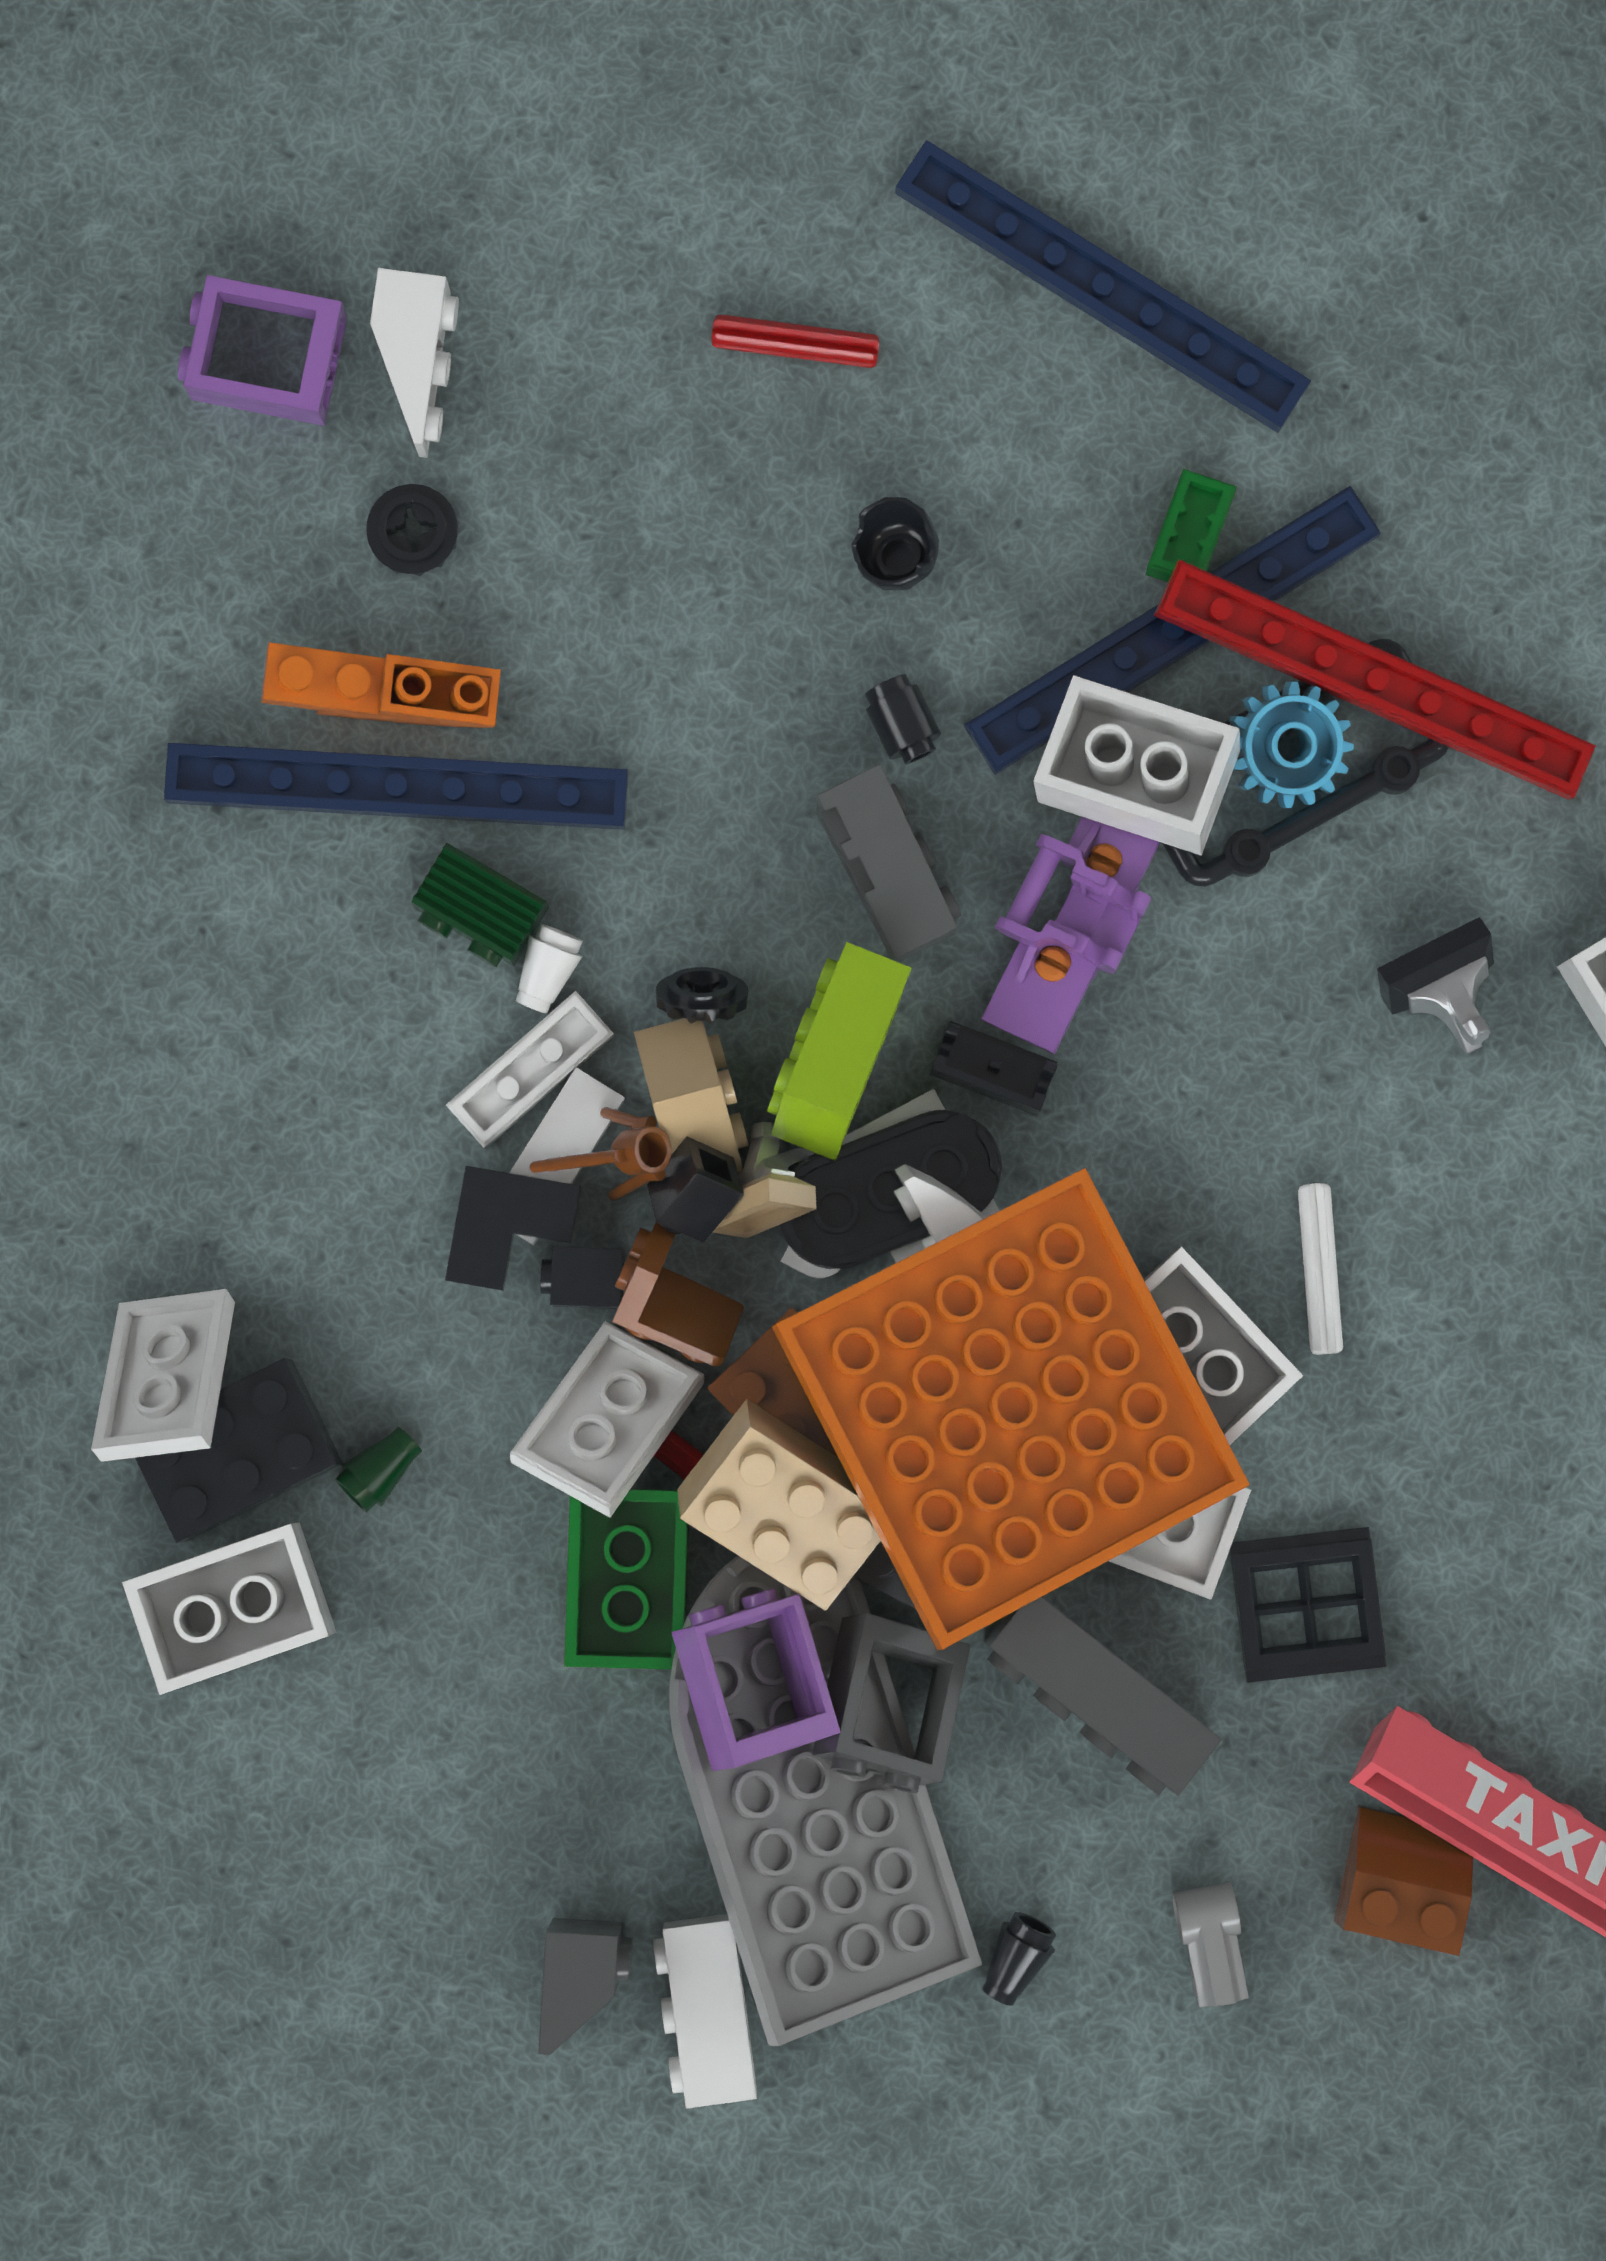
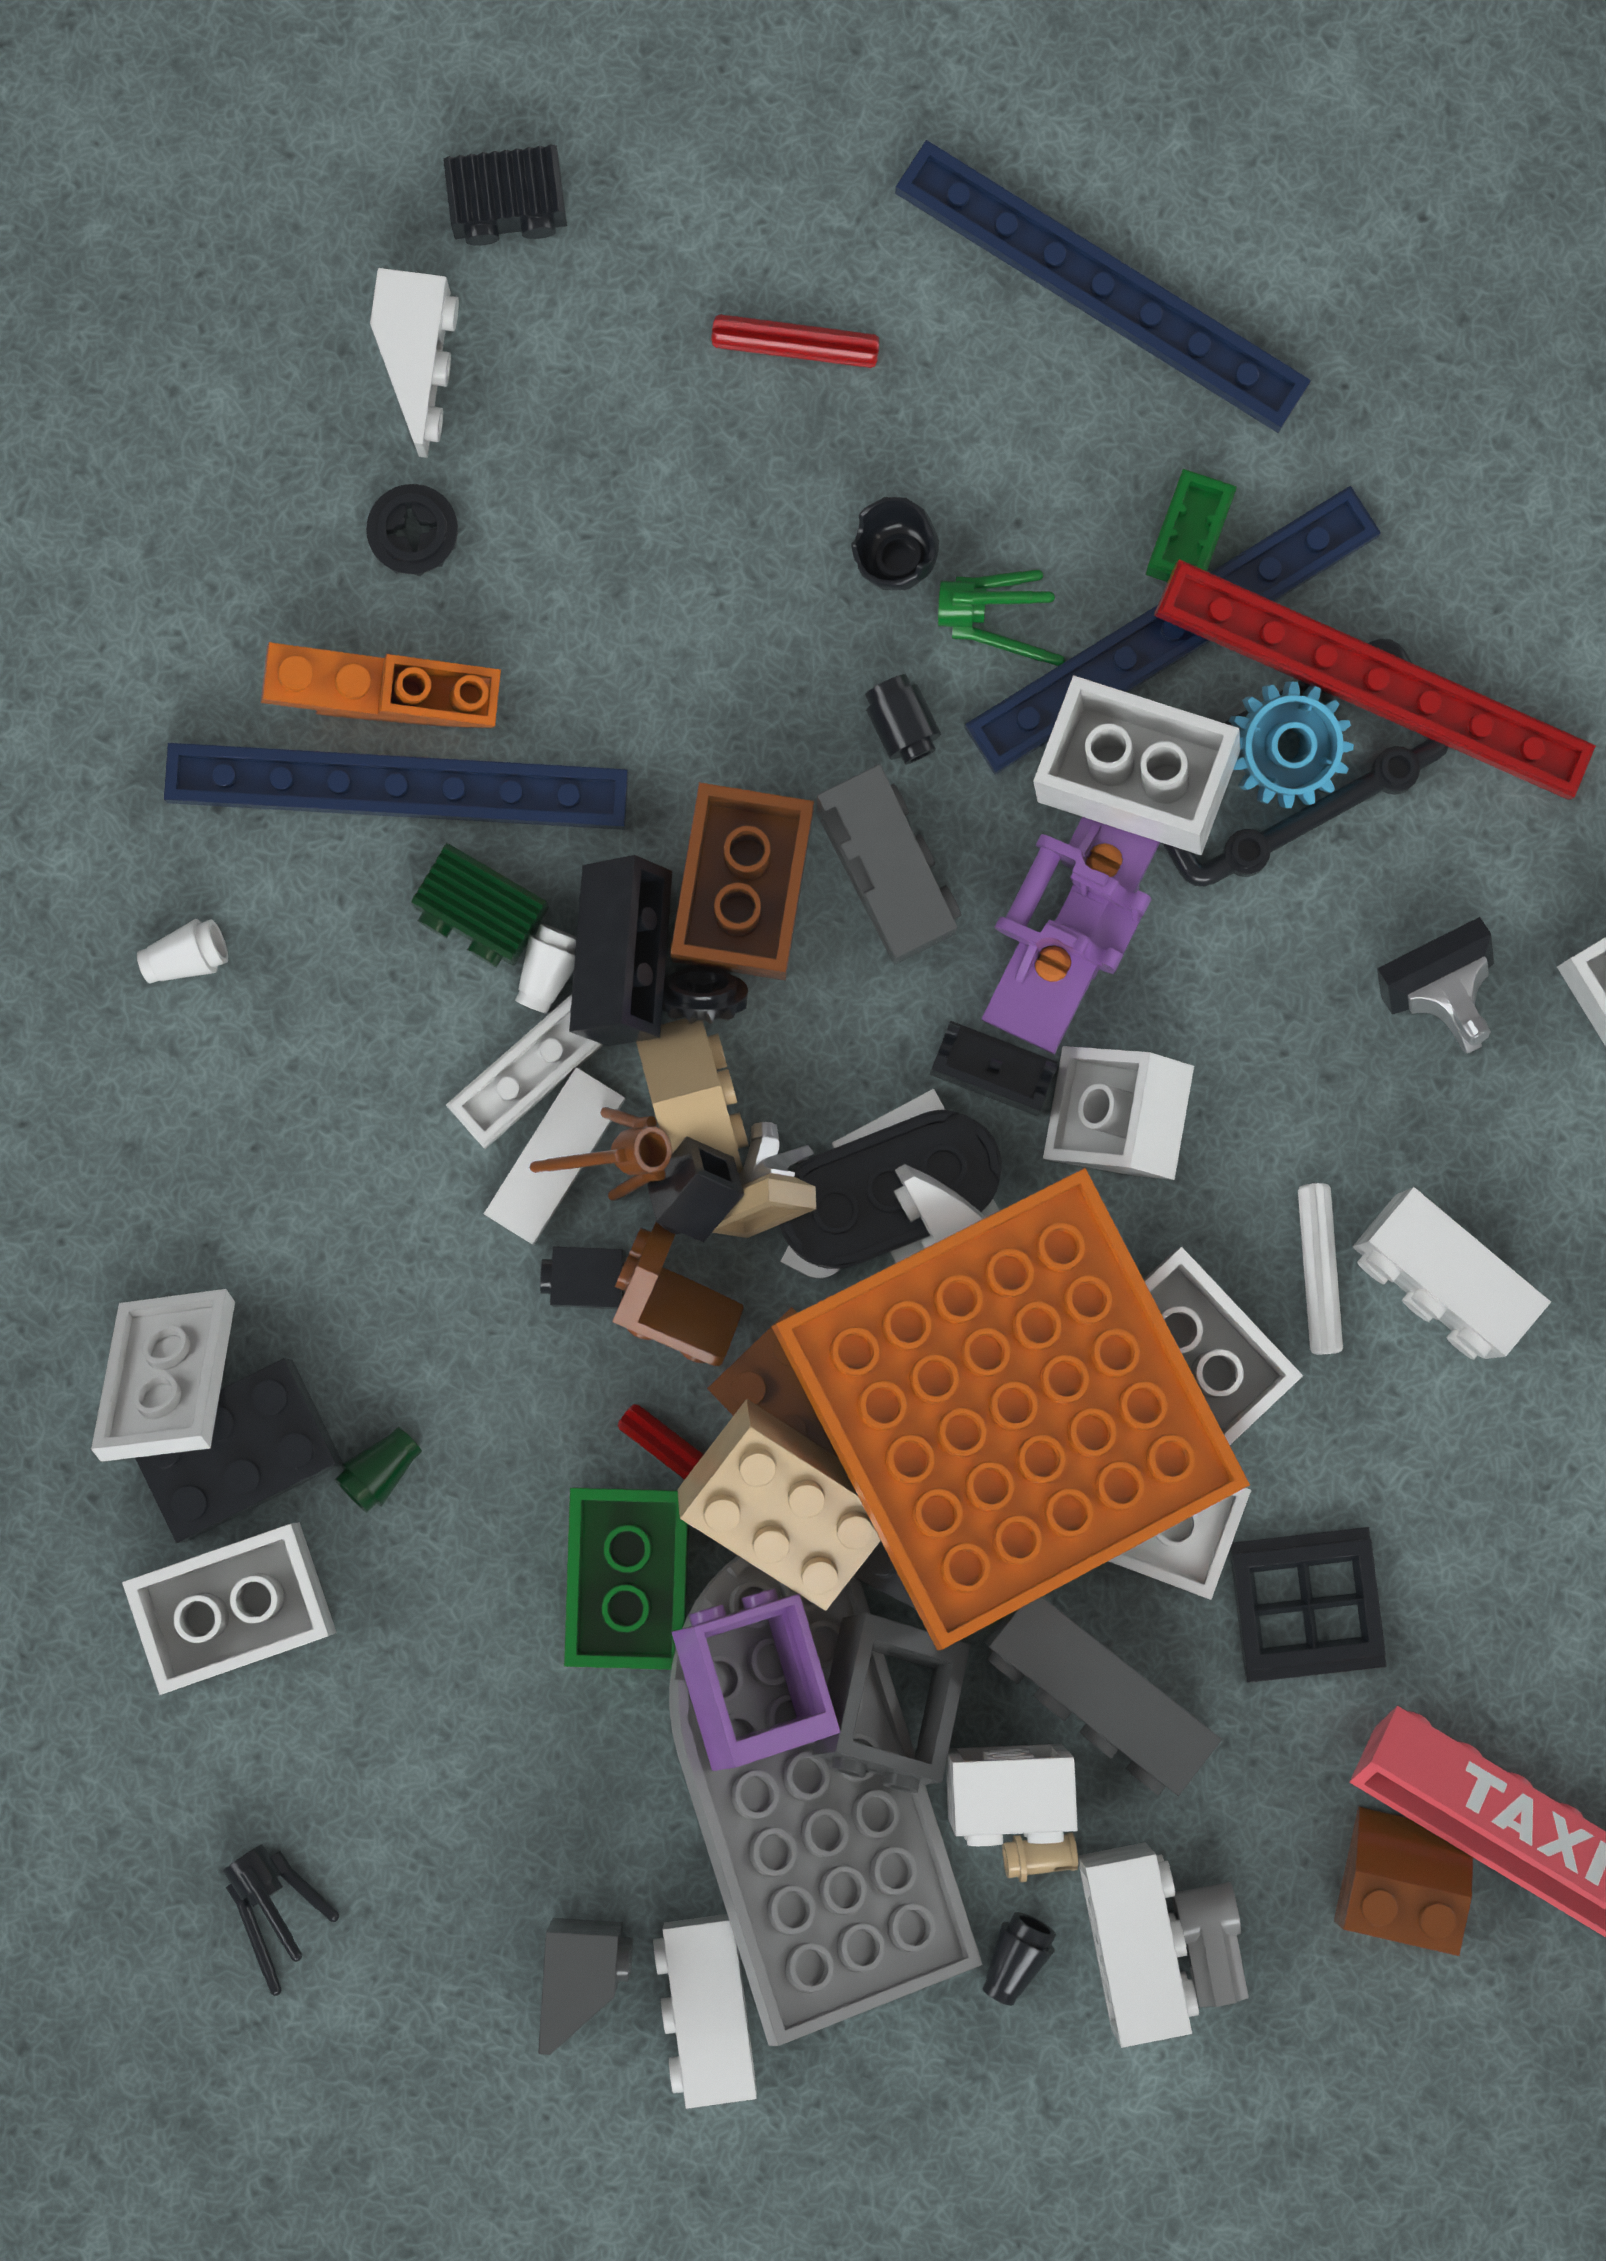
medium lavender window [178,275,348,426] -> none
black tile [445,1166,581,1291] -> none
white tile [510,1321,704,1517] -> none
lime brick [767,942,912,1161] -> none
none -> white cone [137,919,228,984]
none -> black plant [223,1844,339,1996]
none -> black brick [443,144,567,246]
none -> black brick [569,855,673,1046]
none -> dark orange brick [670,782,814,981]
none -> green plant [938,570,1066,666]
none -> white brick [946,1744,1078,1846]
none -> tan pin [1002,1832,1078,1882]
none -> white slope [1043,1046,1194,1180]
none -> white brick [1078,1842,1199,2048]
none -> white brick [1352,1187,1551,1360]

